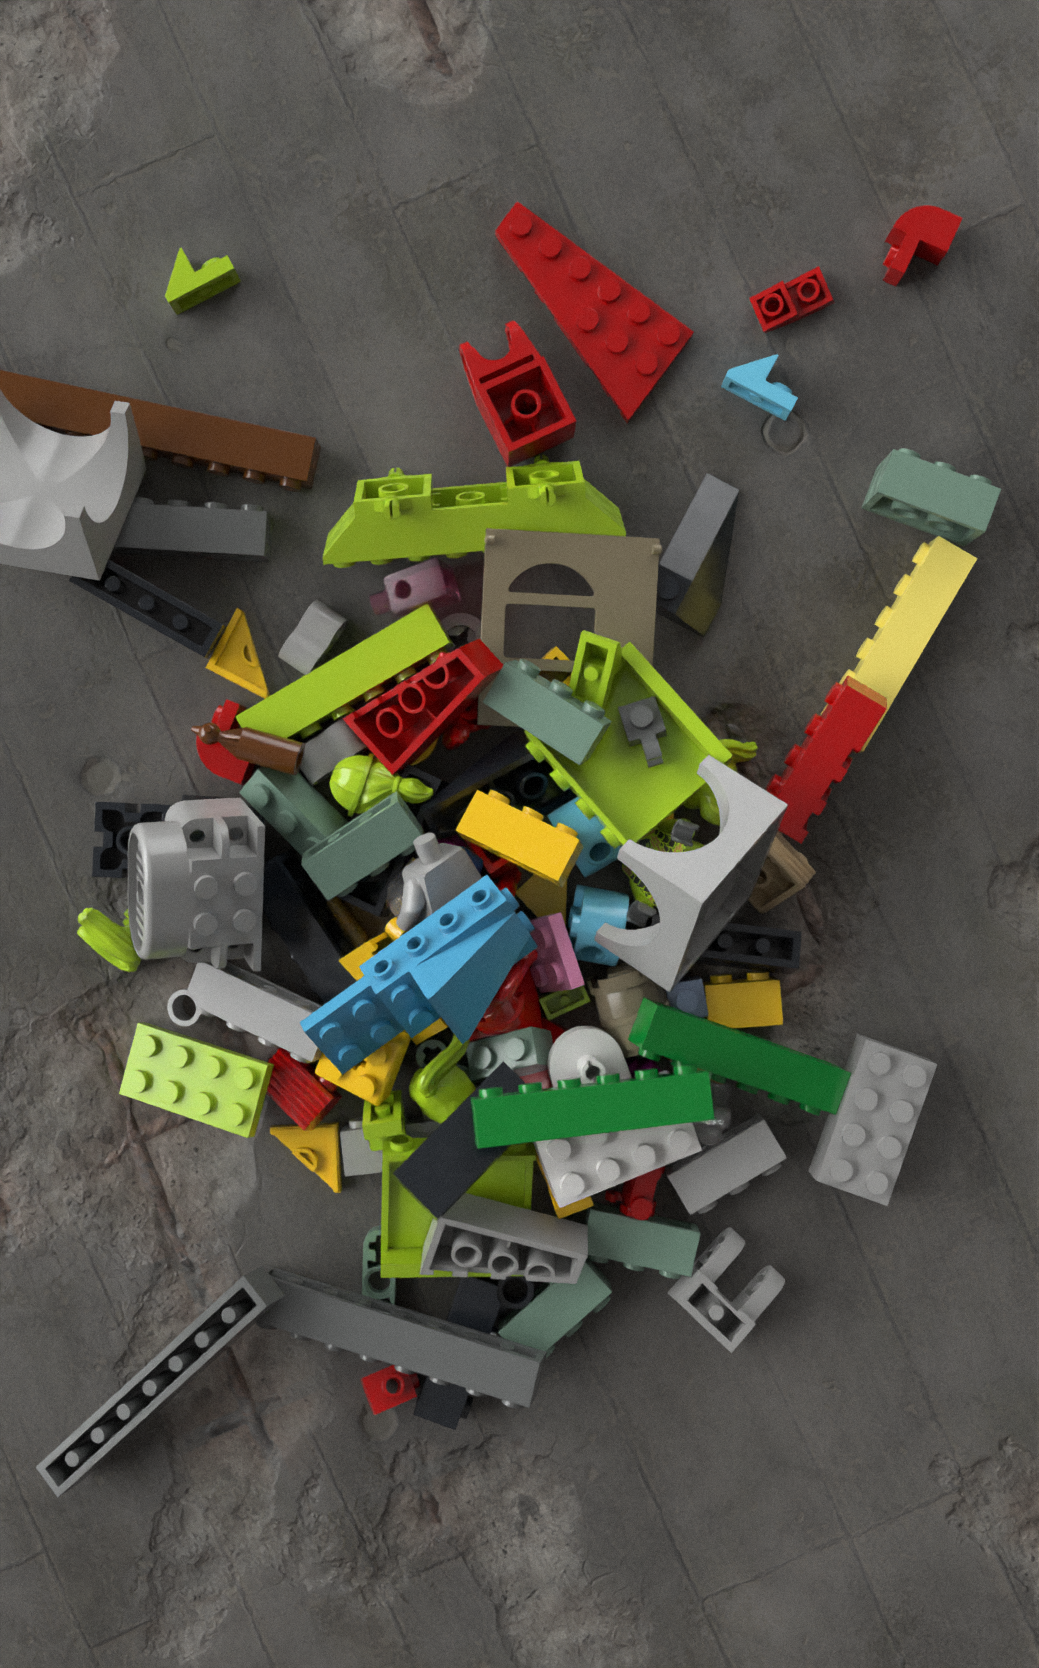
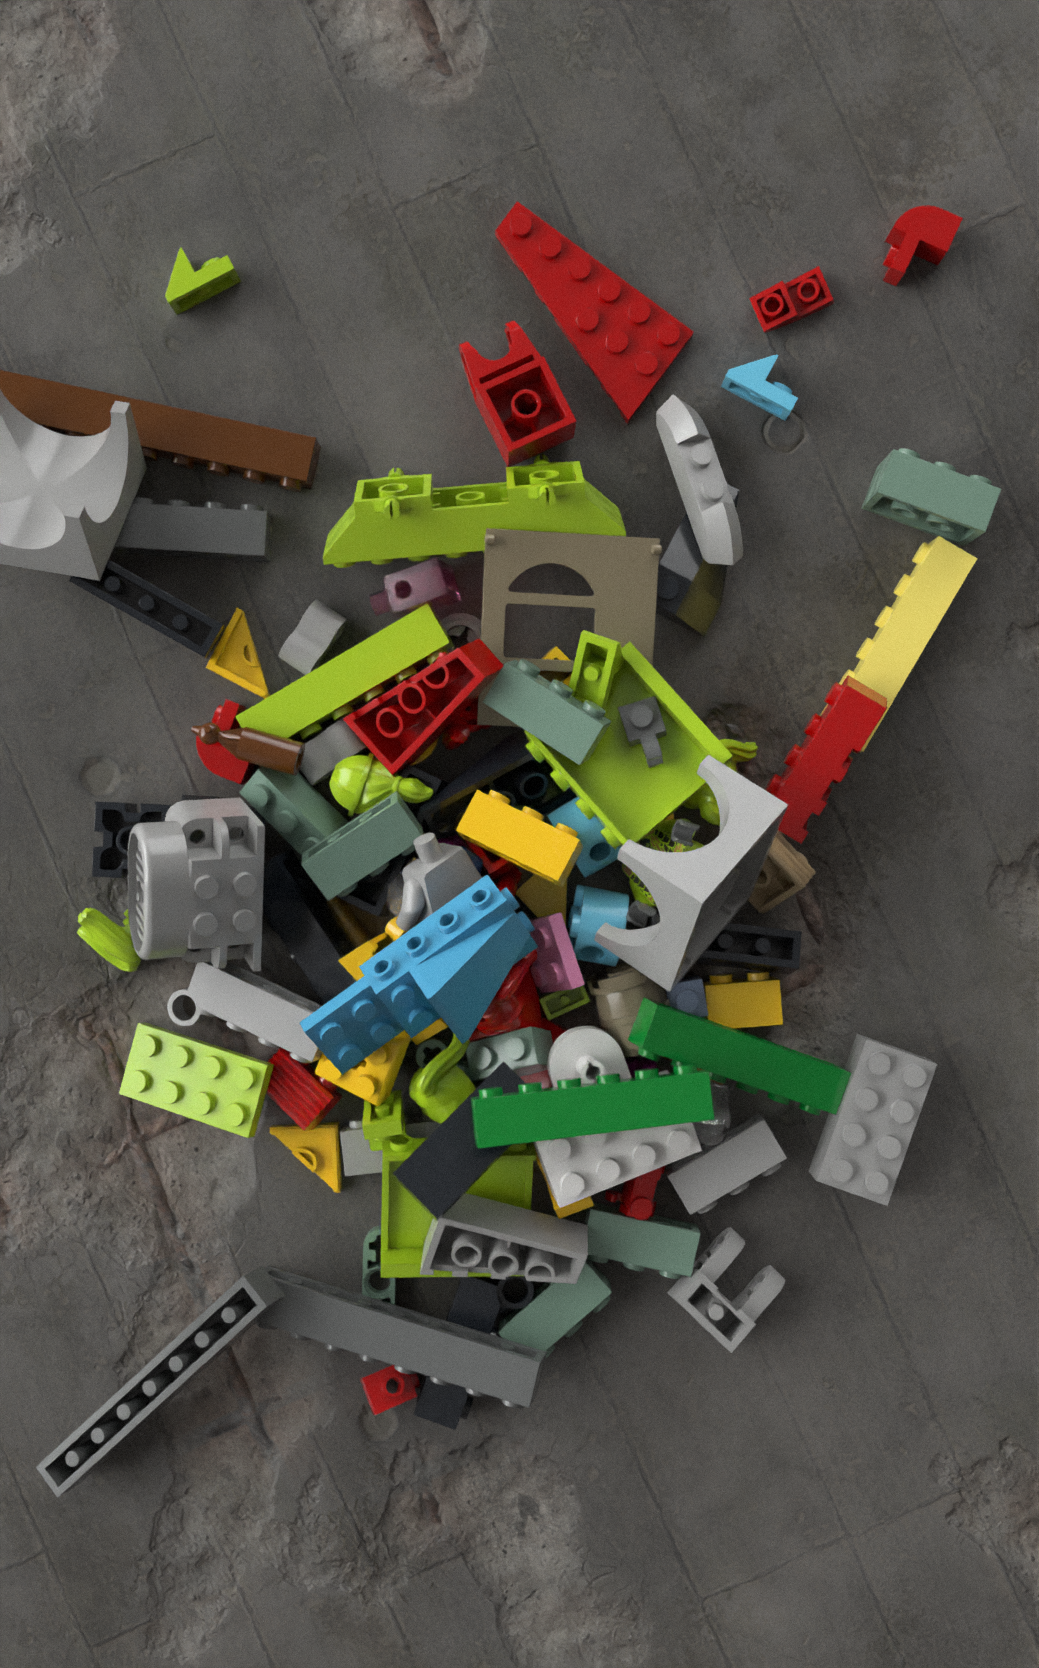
none -> light grey brick [656,394,743,565]

